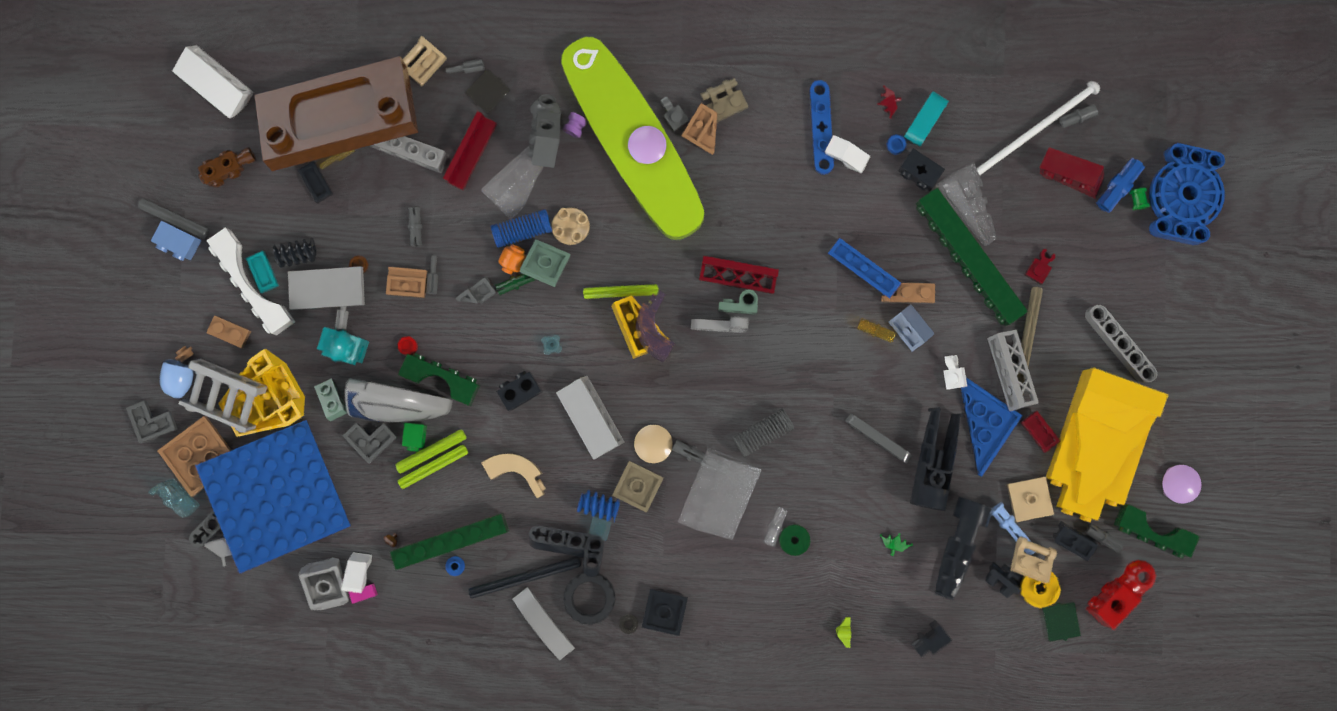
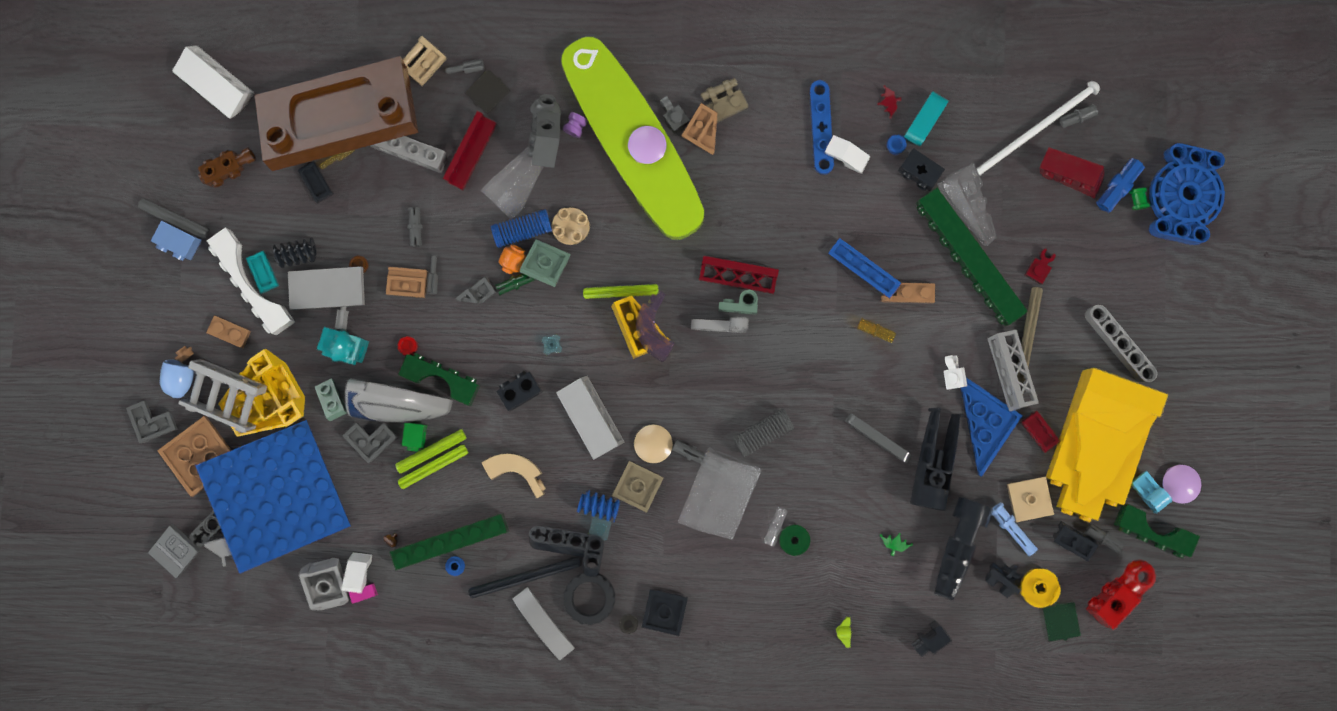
clear light blue slope [149,479,200,518] -> none
sand blue panel [889,305,934,352] -> none
tan plate [1011,536,1057,583] -> none
none -> tile [148,524,201,578]
none -> medium azure plate [1131,471,1172,514]

